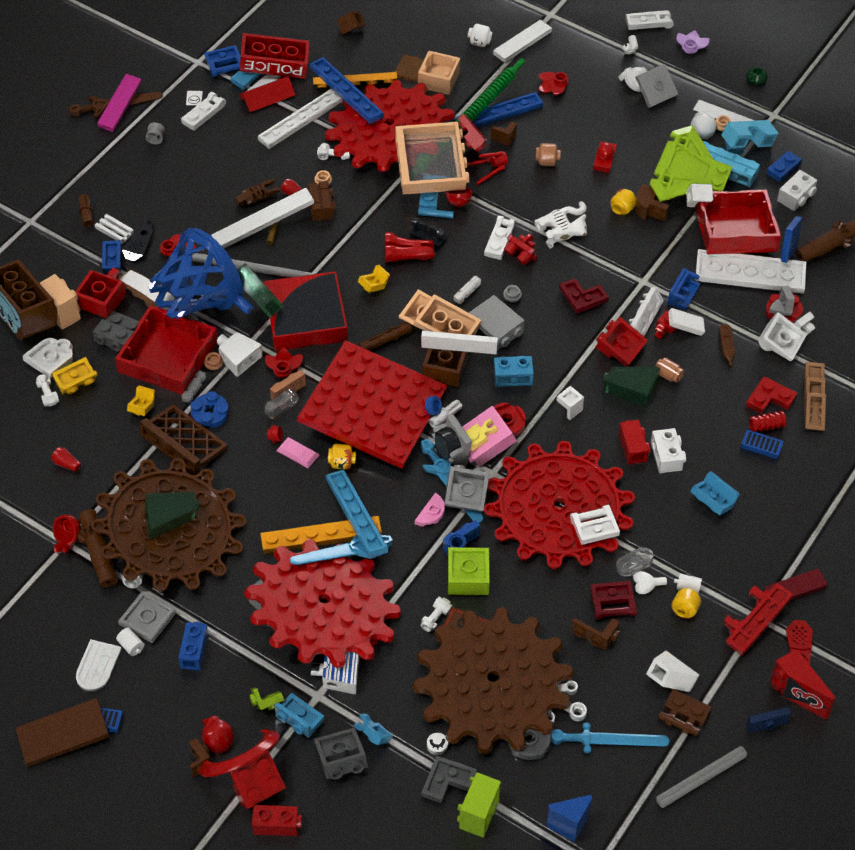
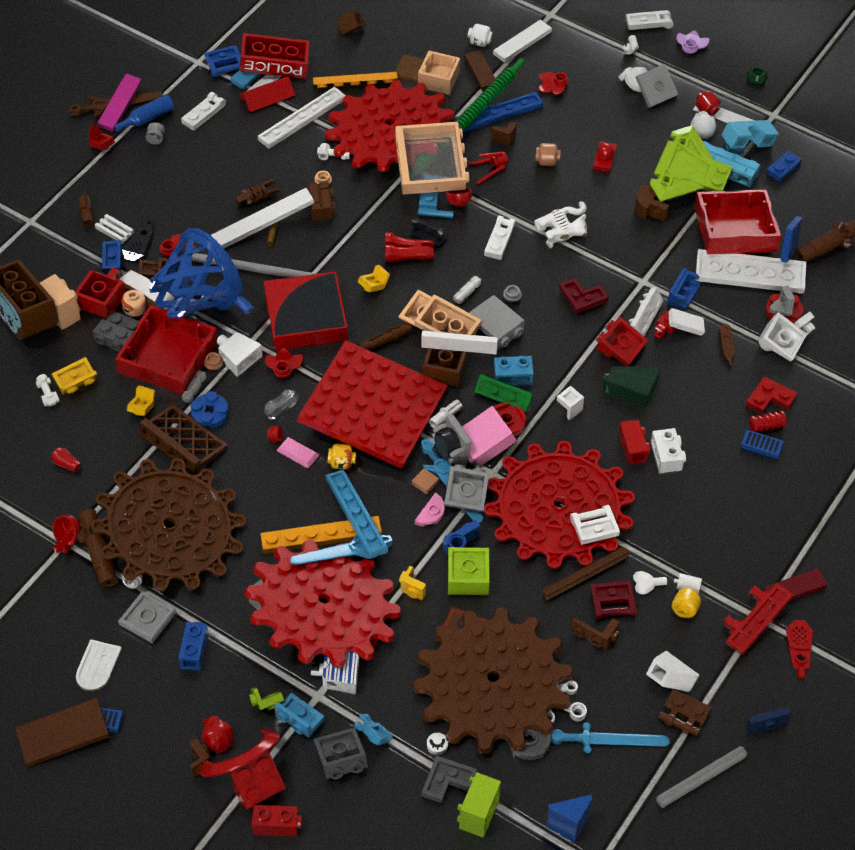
white plate [23,338,73,379] -> none
white piece [116,628,144,656] -> none
clear green slope [144,492,199,539] -> none
white sticker [186,91,203,105] -> none
clear green slope [237,263,283,318] -> none
nougat plate [270,369,306,404] -> none
red cone [281,179,302,196] -> none
blue tile [310,57,384,124] -> none
white bar [420,596,453,632] -> none
blue tile [425,396,442,415] -> none
red plate [458,114,487,152] -> none
light yellow plate [465,418,498,451] -> none
red hips [504,234,538,265] -> none
yellow head [610,189,636,215] -> none
clear plate [616,548,653,576] -> none
nougat brick [655,357,684,383] -> none
white panel [686,184,713,207] -> none
dark azure bracket [690,471,740,515] -> none
light nougat plate [715,115,731,131] -> none
red slope [770,649,836,719] -> none
white brick [777,170,817,211] -> none
medium nougat slope [804,362,826,431] -> none
none -> red plate [88,124,115,150]
none -> blue piece [113,94,174,132]
none -> light nougat head [121,290,147,317]
none -> reddish brown slope [138,257,168,279]
none -> yellow bracket [399,566,426,600]
none -> nougat tile [412,469,439,494]
none -> reddish brown tile [464,50,495,91]
none -> green plate [474,374,534,412]
none -> reddish brown axle [542,547,629,600]
none -> red head [696,91,721,116]

